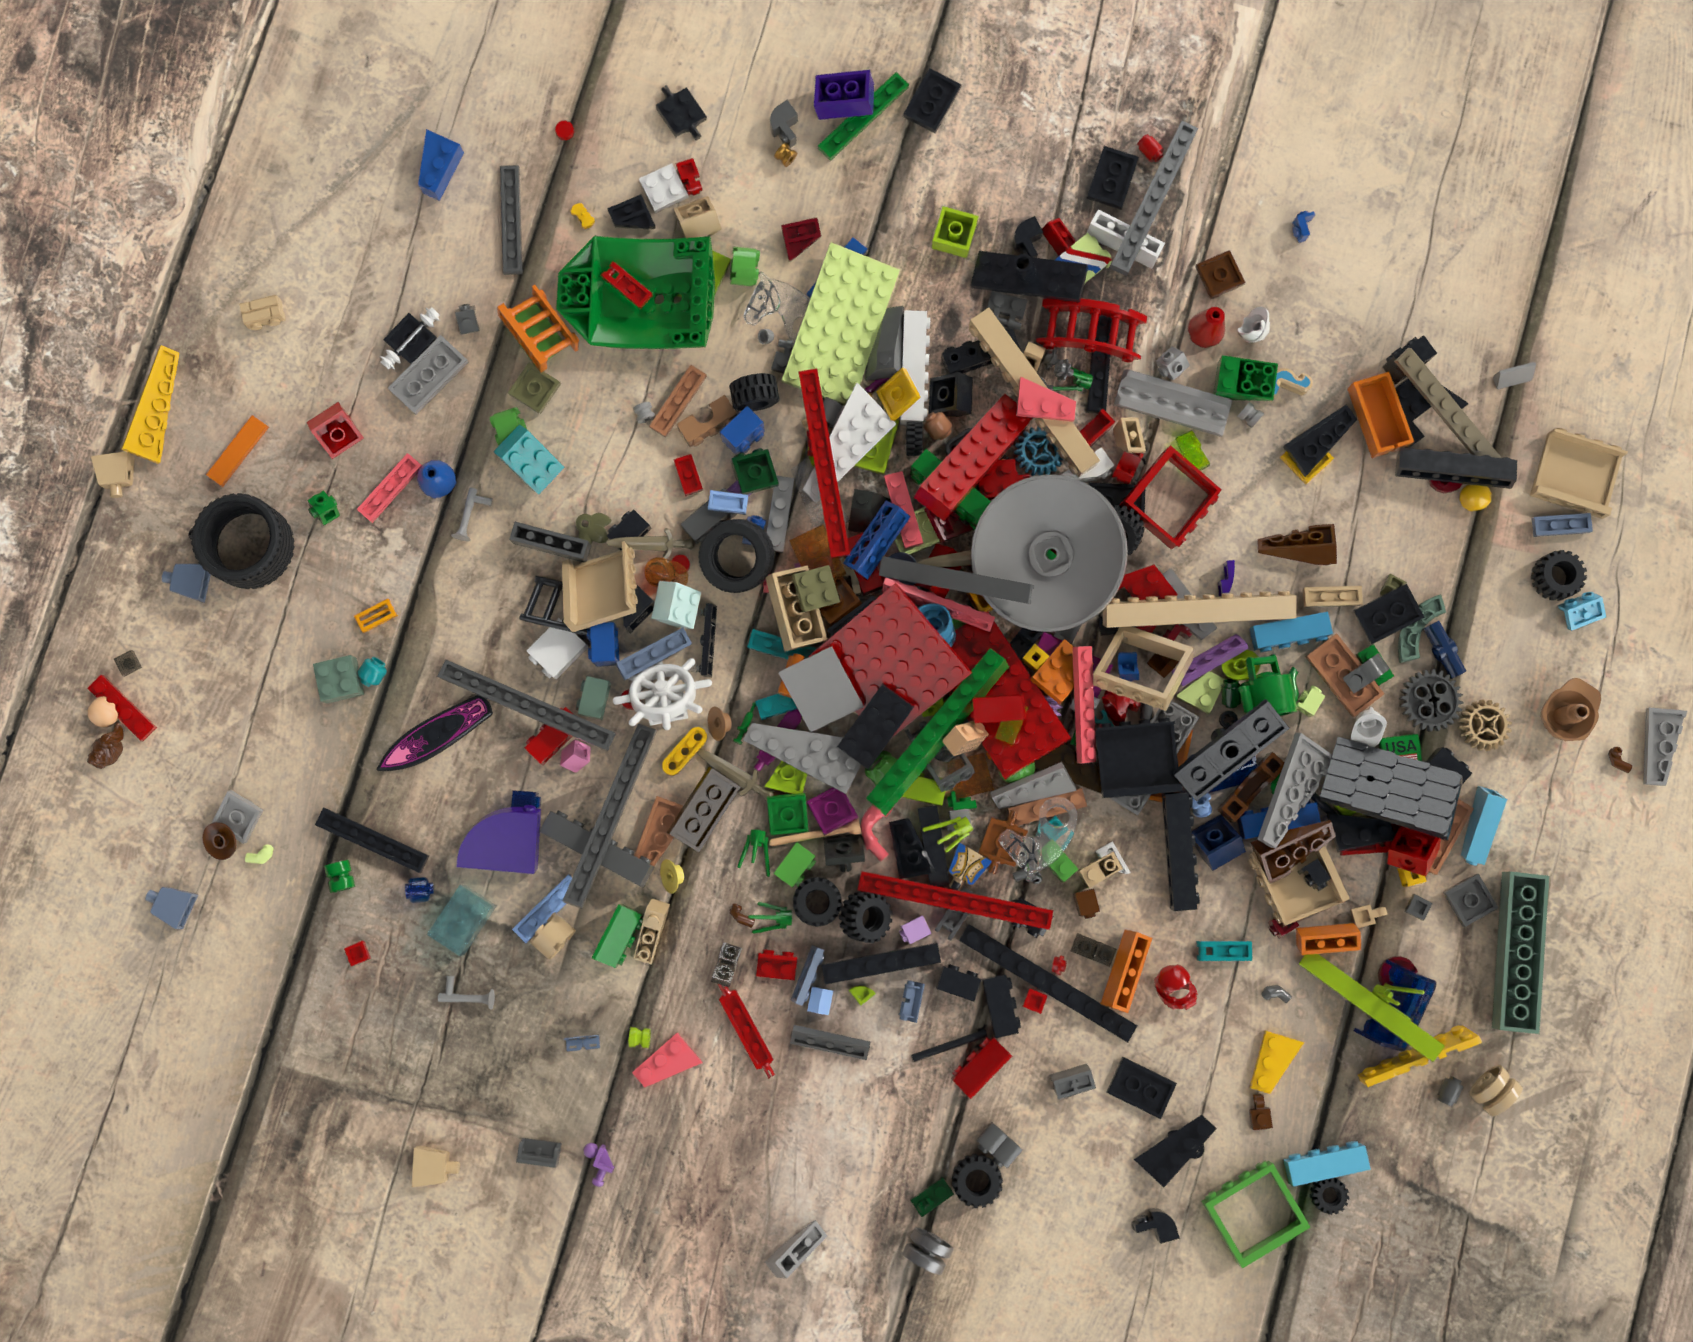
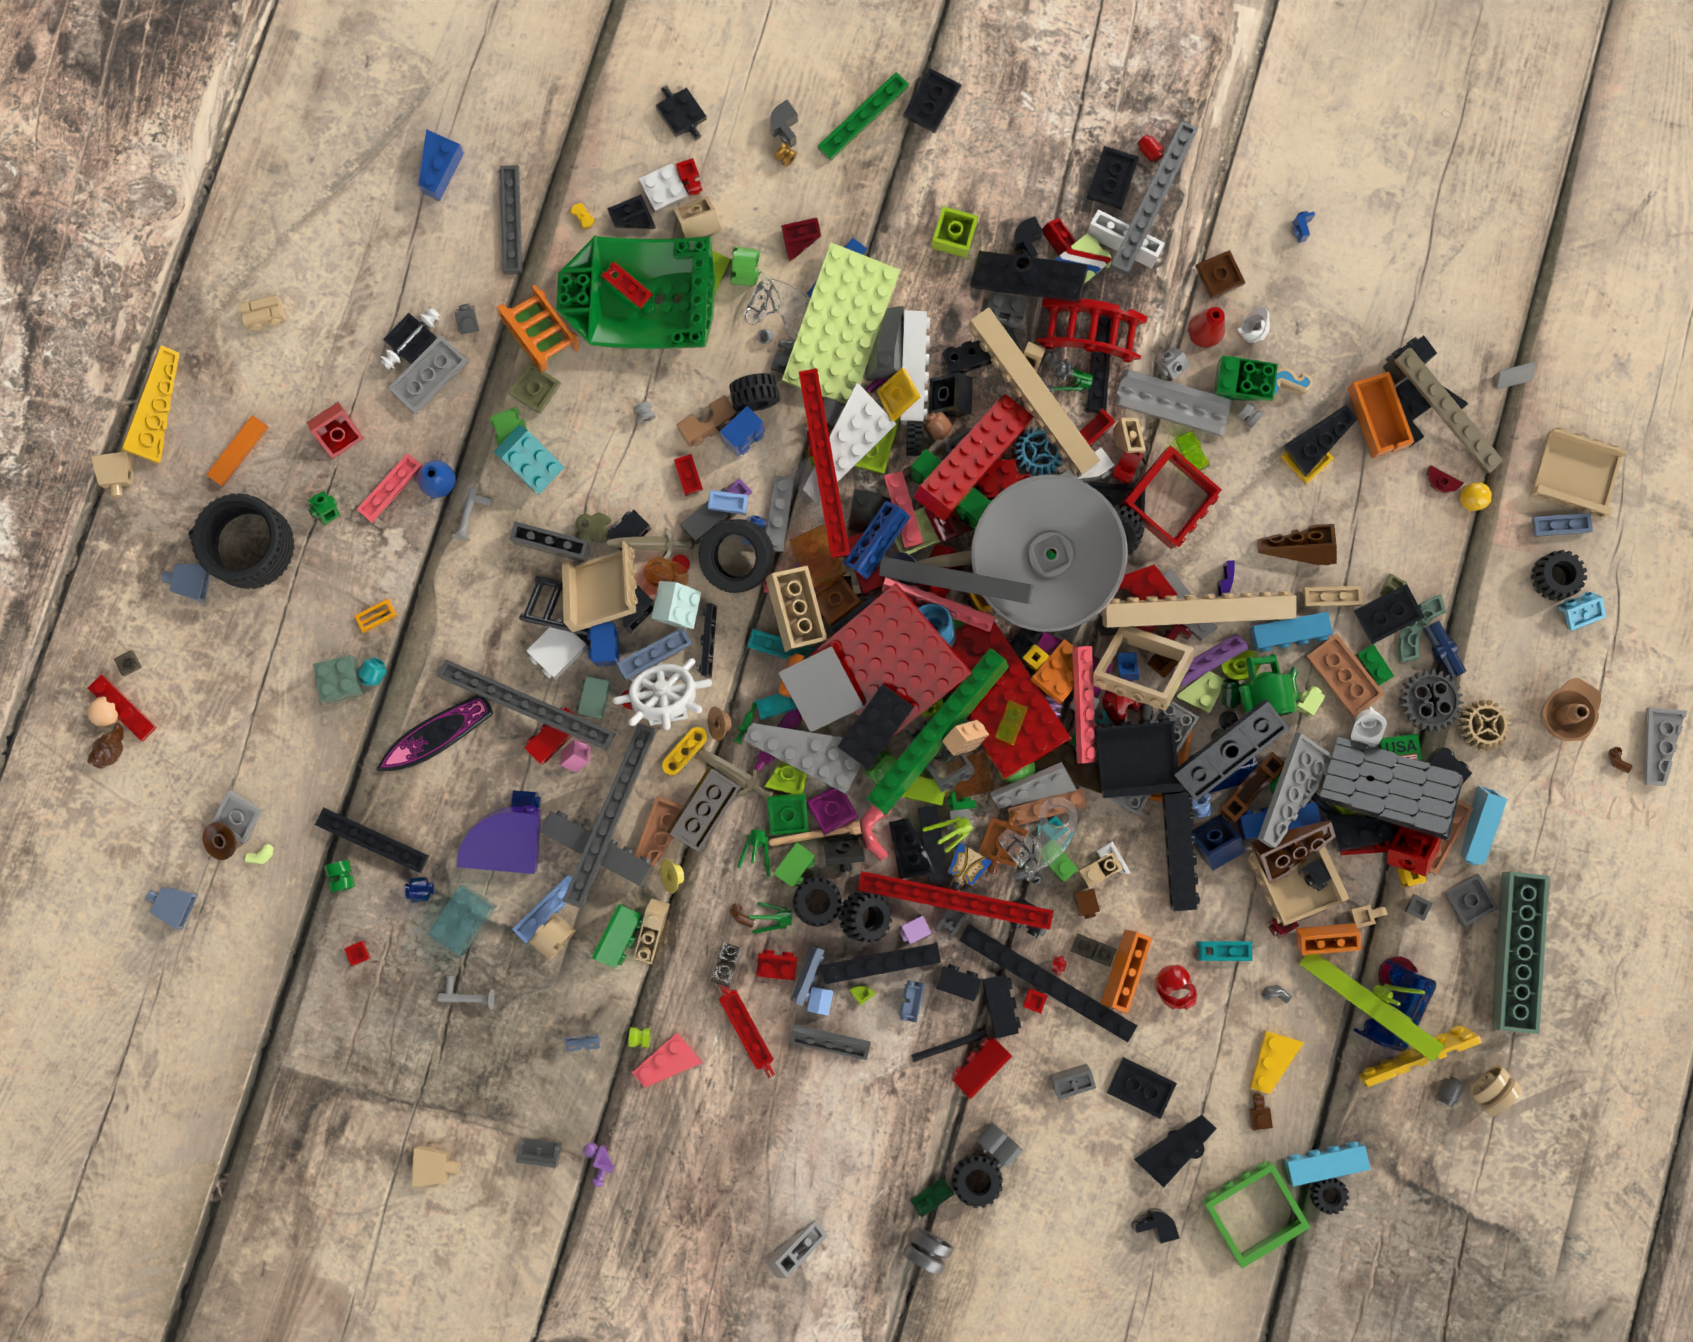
red tile [555,120,574,140] -> none
nougat plate [649,365,707,438] -> none
dark green plate [731,448,779,495] -> none
olive plate [792,565,840,613] -> none
dark purple brick [814,70,874,120] -> none
red piece [973,694,1026,723] -> none
coral wing [1016,377,1076,422] -> none
dark grey brick [1343,653,1390,693] -> none
black brick [1395,447,1518,489] -> none

